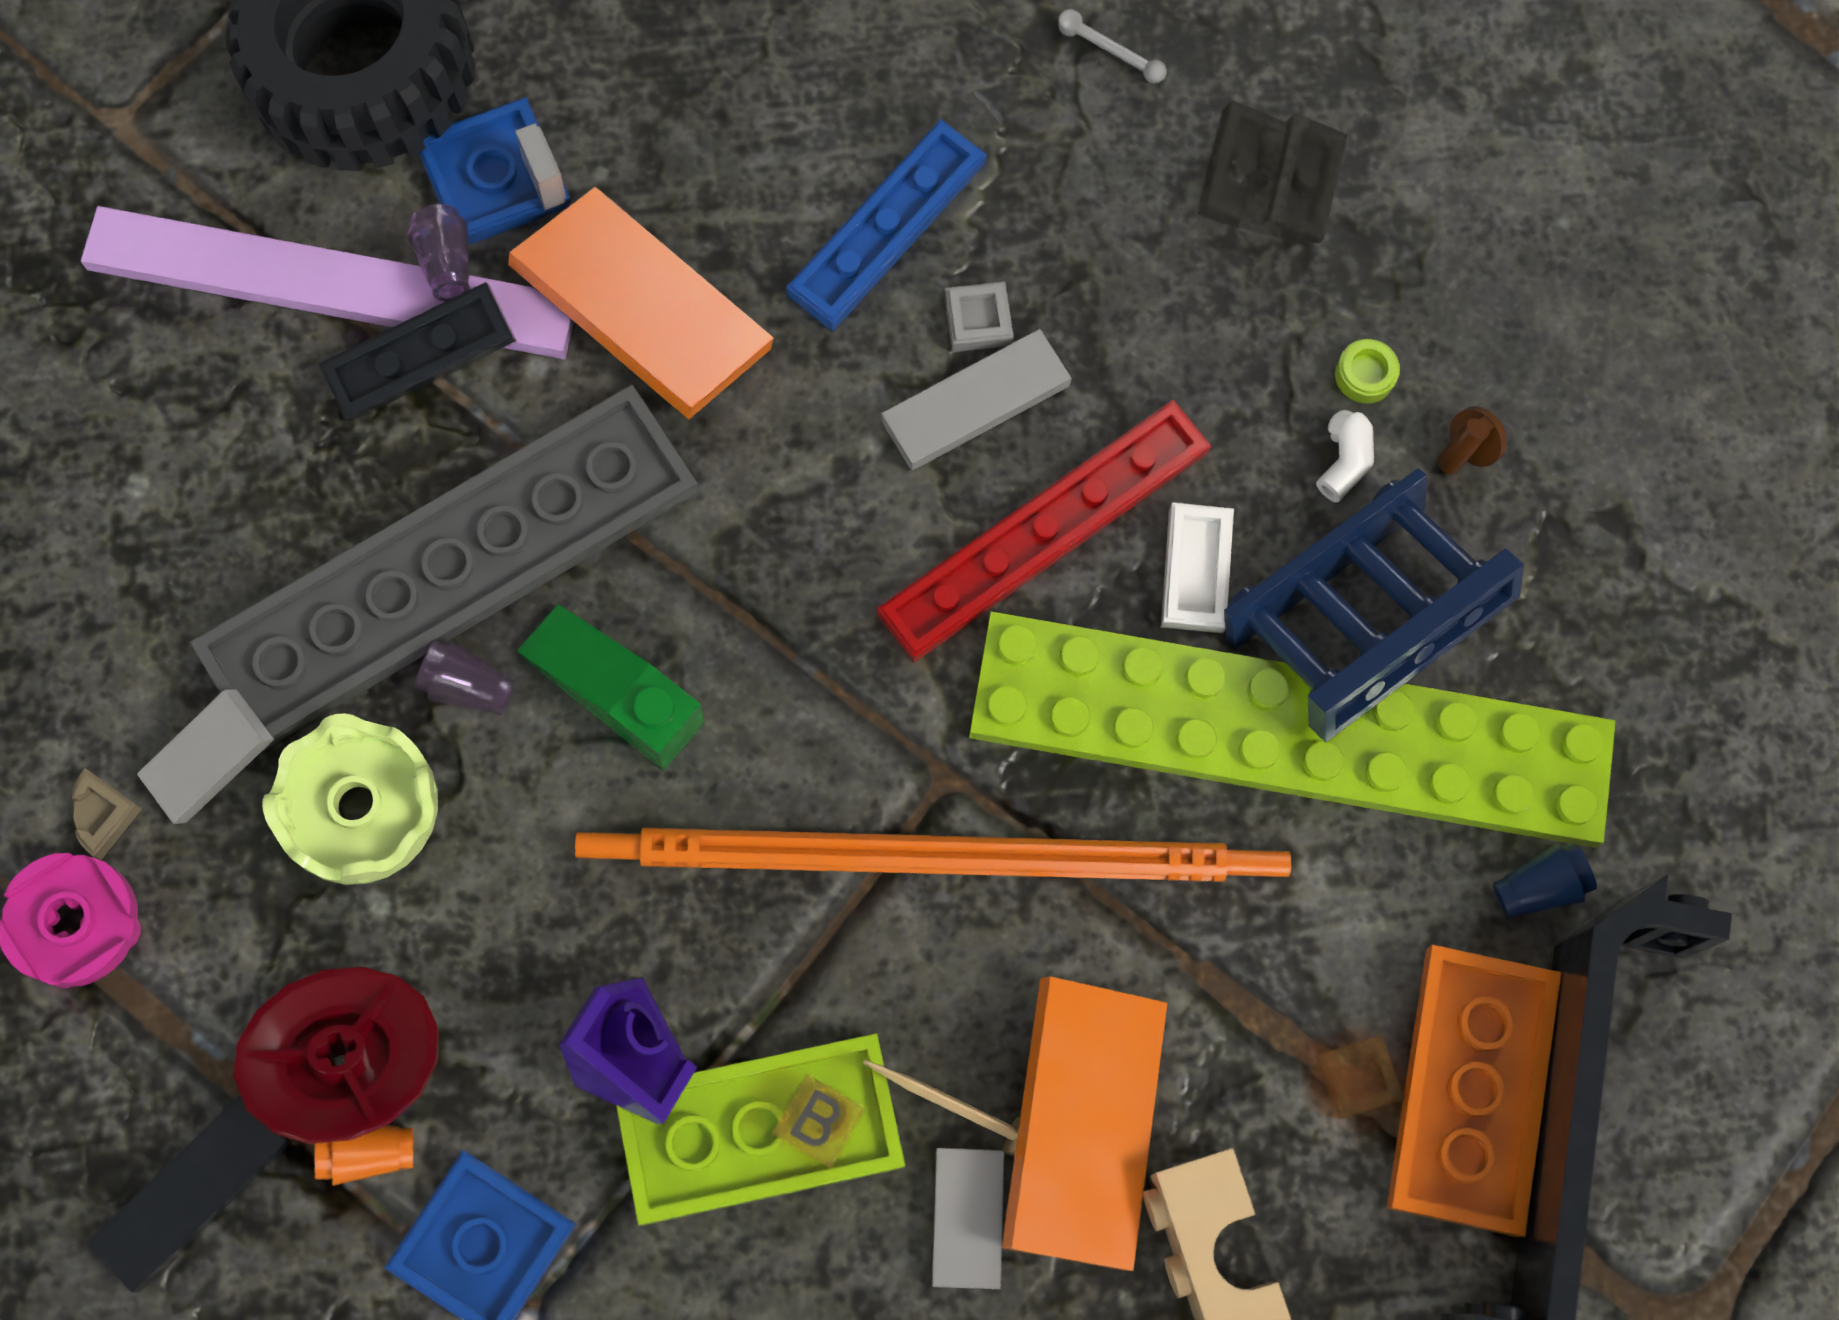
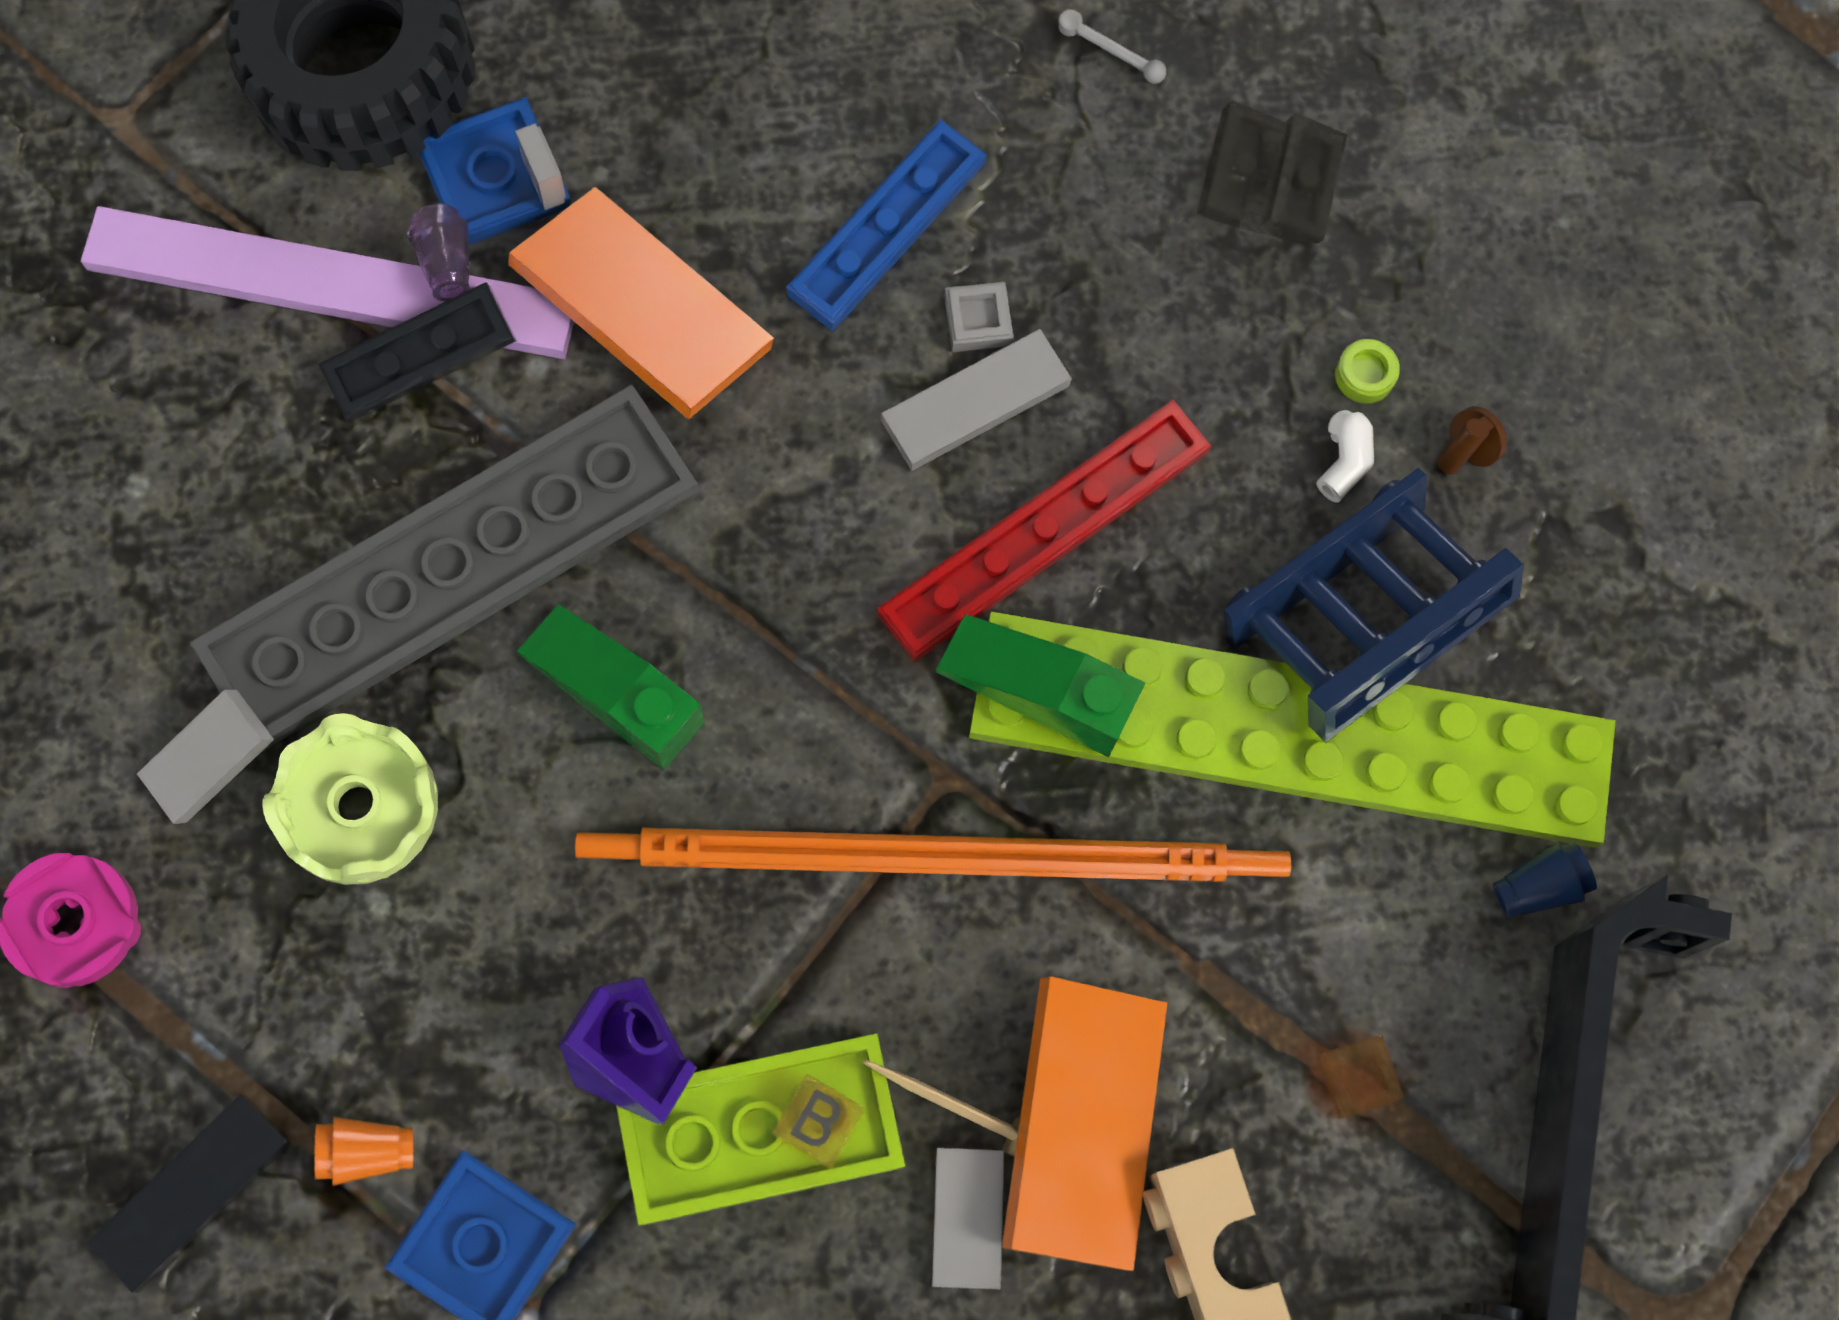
dark tan tile [72,768,142,860] -> none
dark red piece [233,967,439,1144] -> none
clear purple cone [414,640,516,716] -> none
white tile [1161,502,1234,634] -> none
orange plate [1386,945,1561,1237] -> none
none -> green slope [936,614,1145,758]

